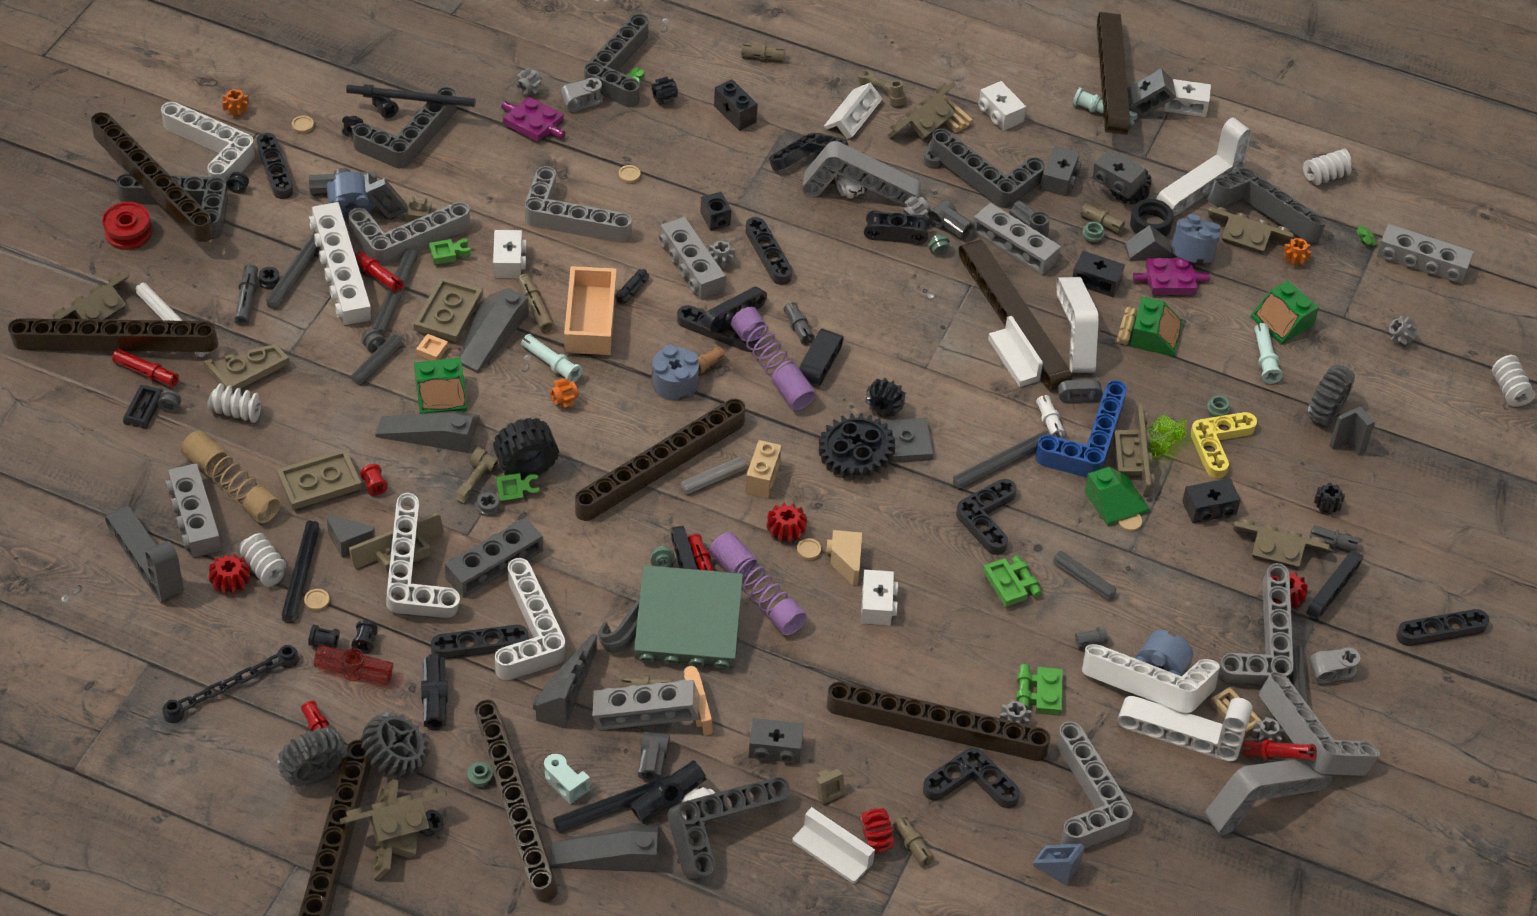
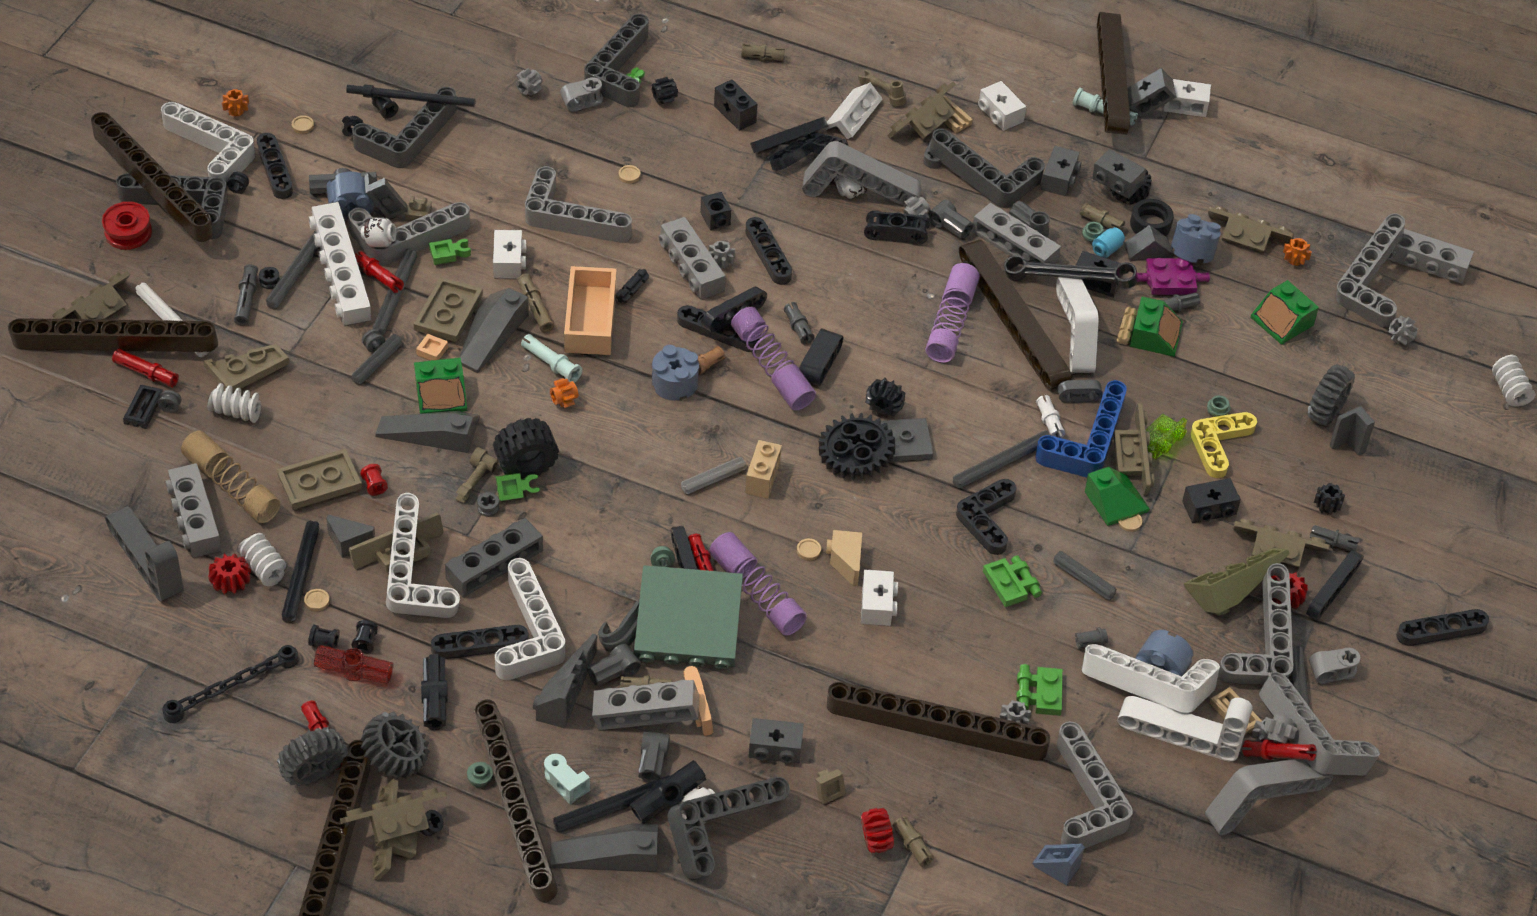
magenta plate [501,96,566,142] -> none
dark brown beam [575,399,746,521] -> none
red gear [766,502,807,543] -> none
white panel [792,807,875,884] -> none
black beam [923,748,1020,808] -> none
sand green plate [928,235,950,254] -> none
white panel [988,316,1043,387] -> none
white beam [1156,117,1251,216] -> none
dark grey beam [1207,168,1326,243] -> none
light aqua pin [1254,323,1283,384] -> none
white piece [1303,149,1352,185] -> none
bright green plant [1357,225,1377,247] -> none
none -> white head [361,218,396,247]
none -> dark grey piece [587,644,642,687]
none -> black beam [750,116,828,153]
none -> lavender piece [925,263,980,363]
none -> black piece [1004,255,1138,289]
none -> medium azure brick [1092,227,1125,258]
none -> dark grey axle [1161,293,1200,312]
none -> olive wedge [1184,548,1290,615]
none -> light grey gear [1263,714,1297,743]
none -> light grey beam [1336,213,1405,328]

